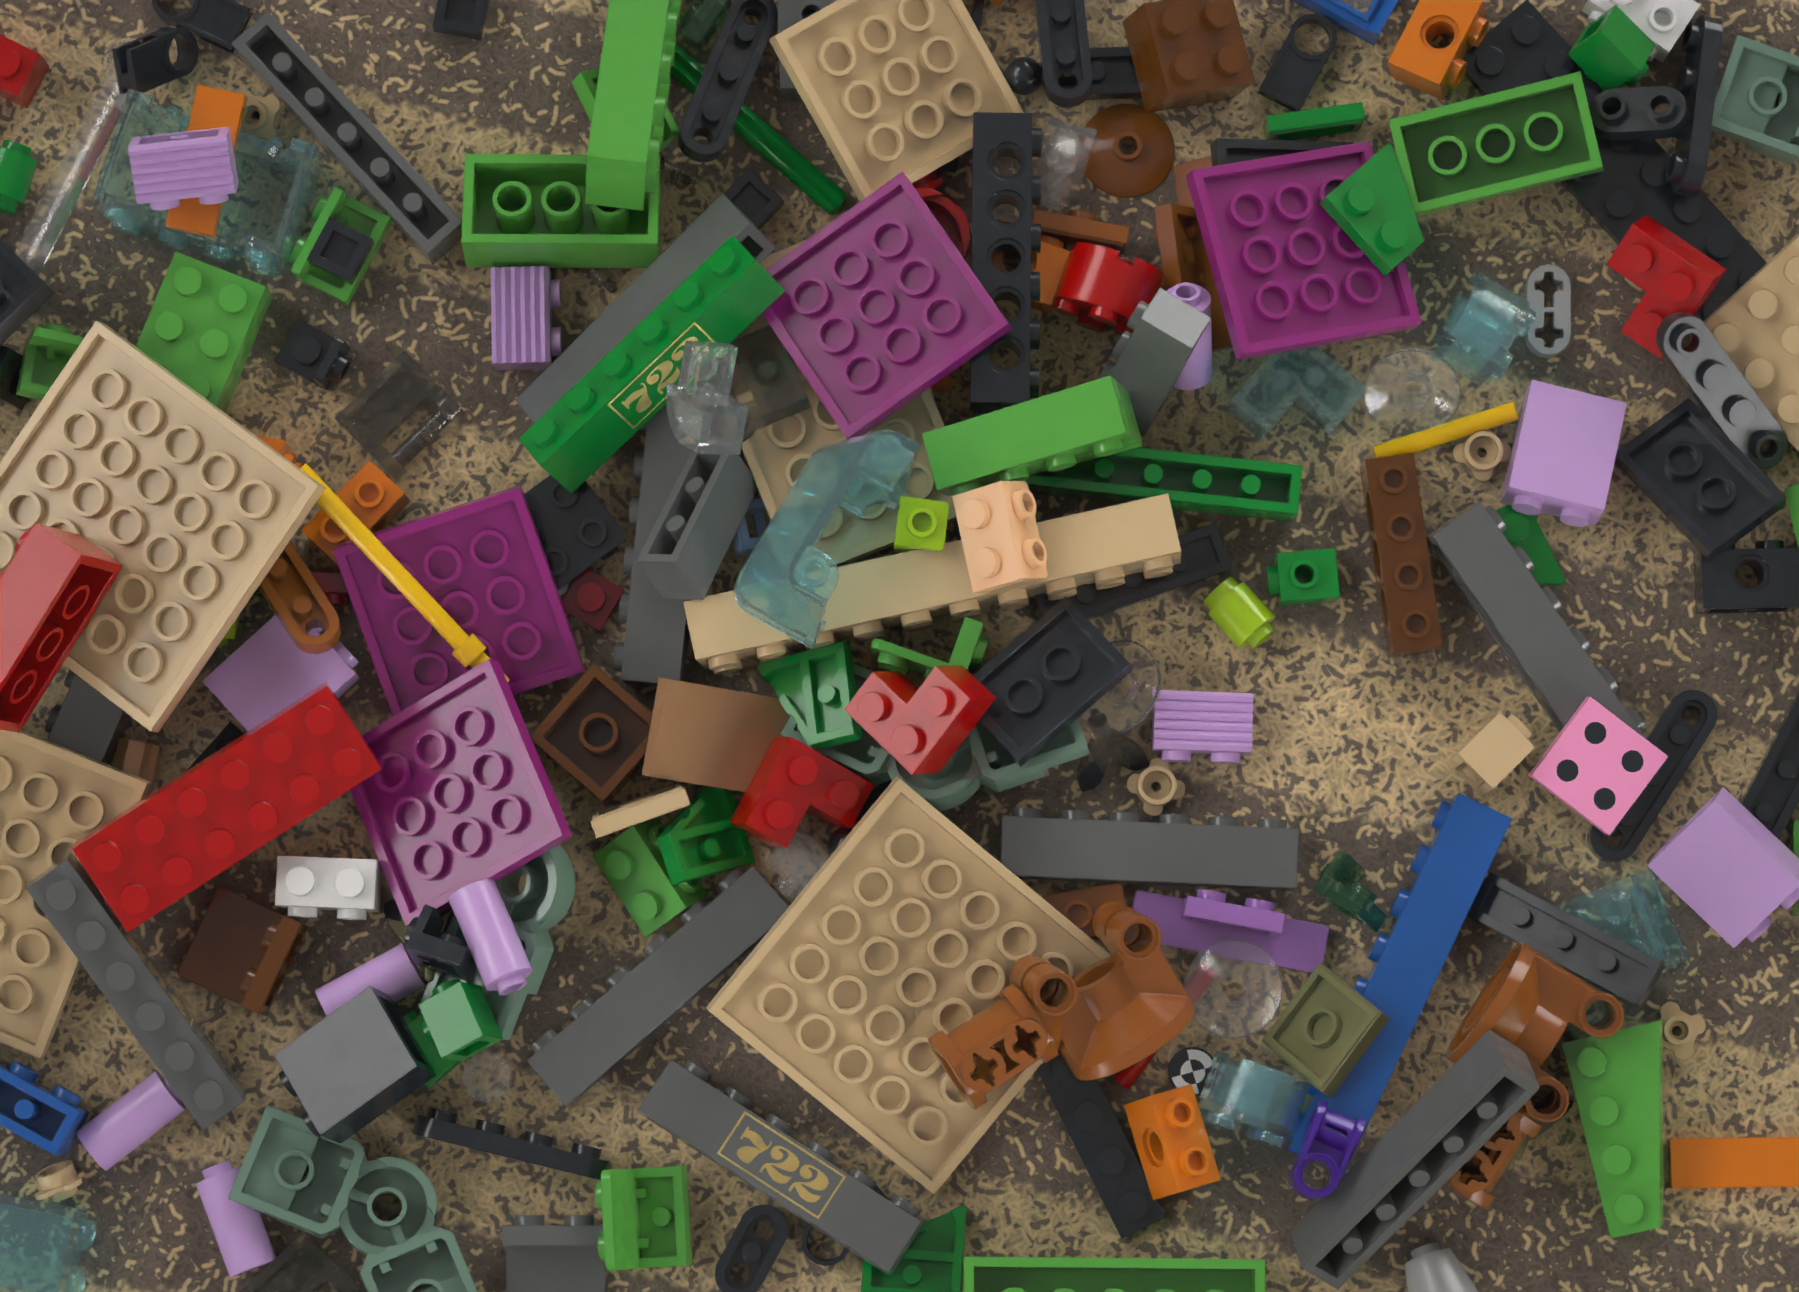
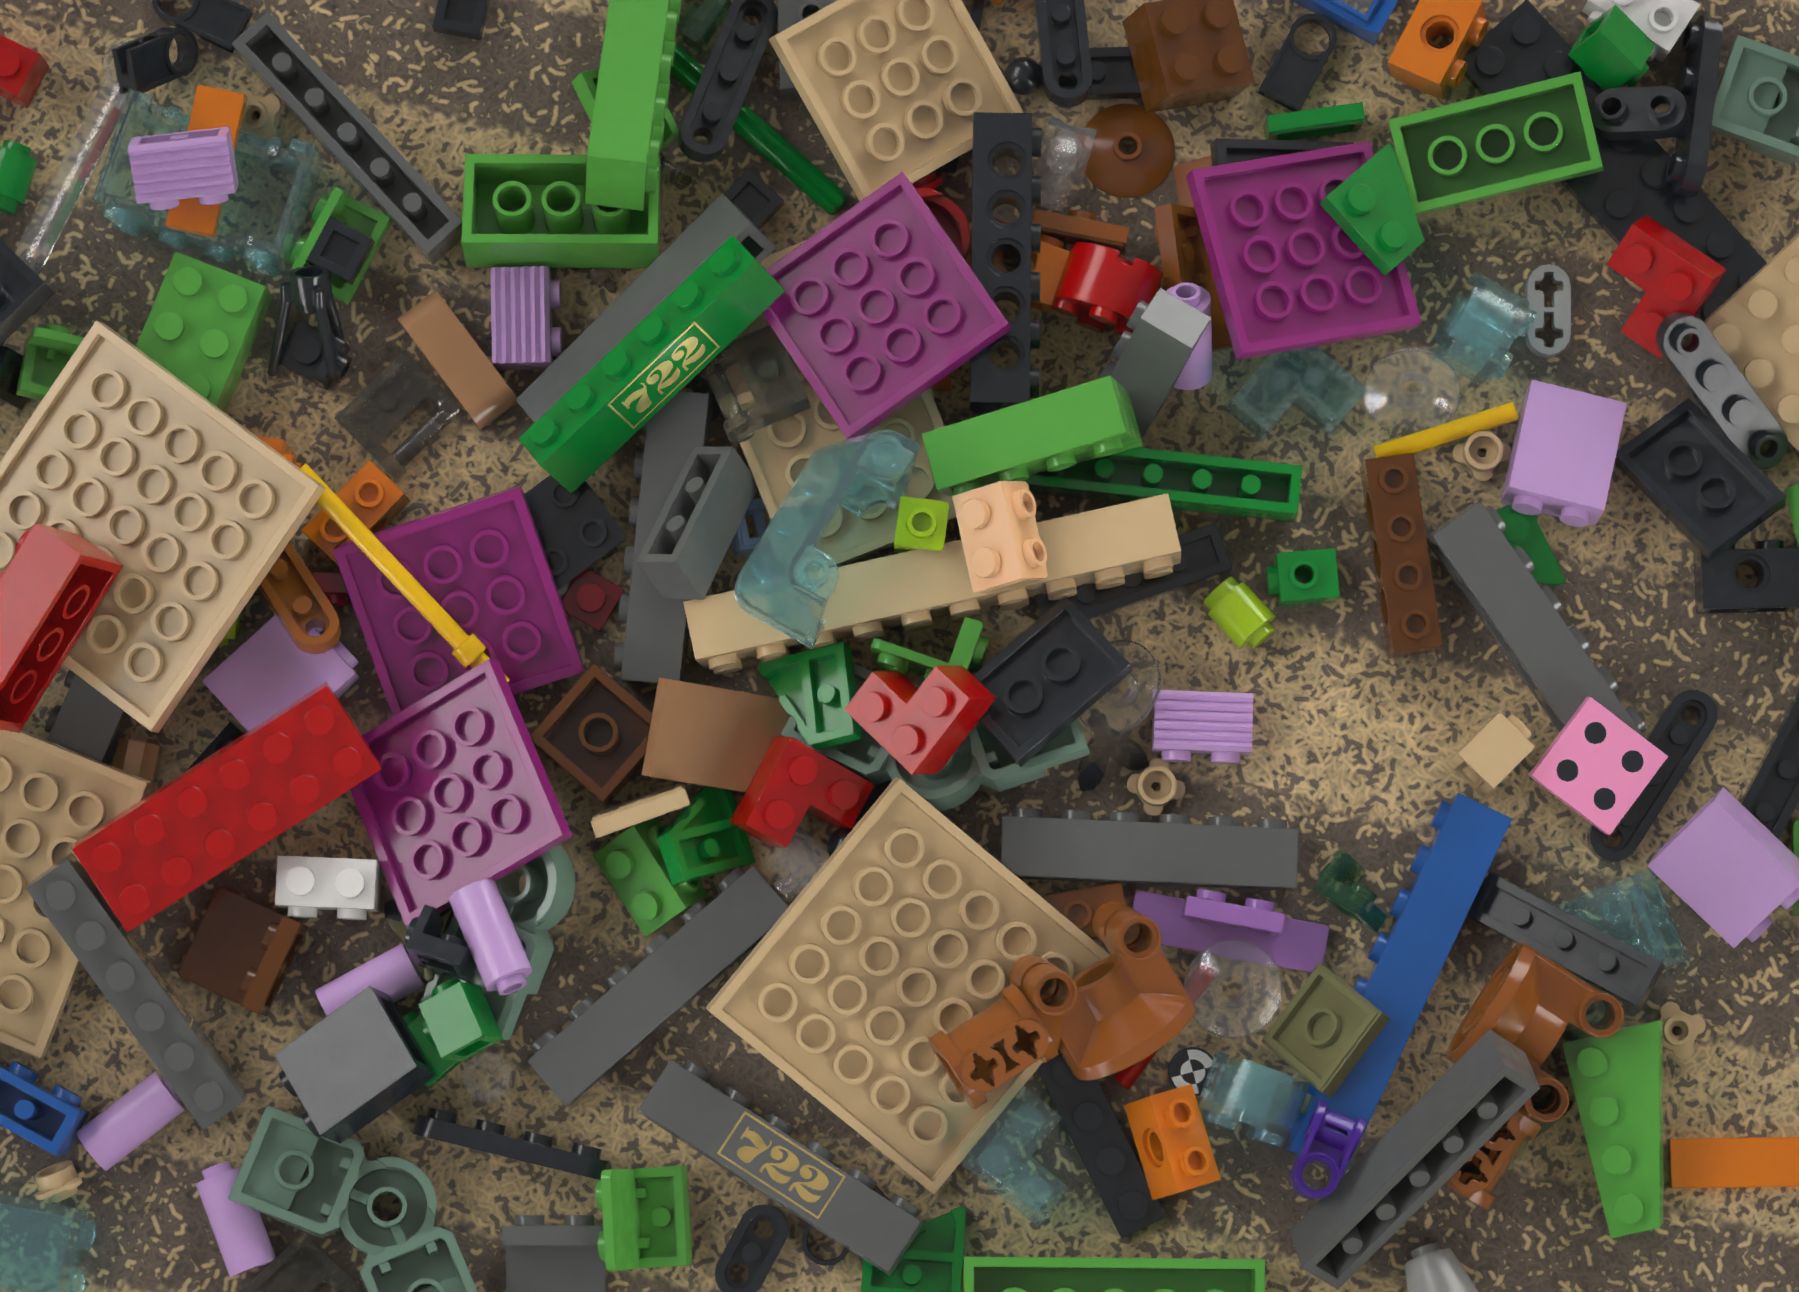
clear brick [666,341,749,455] -> none
none -> black plant [268,266,344,377]
none -> medium nougat beam [397,290,517,430]
none -> clear light blue brick [960,1086,1069,1227]

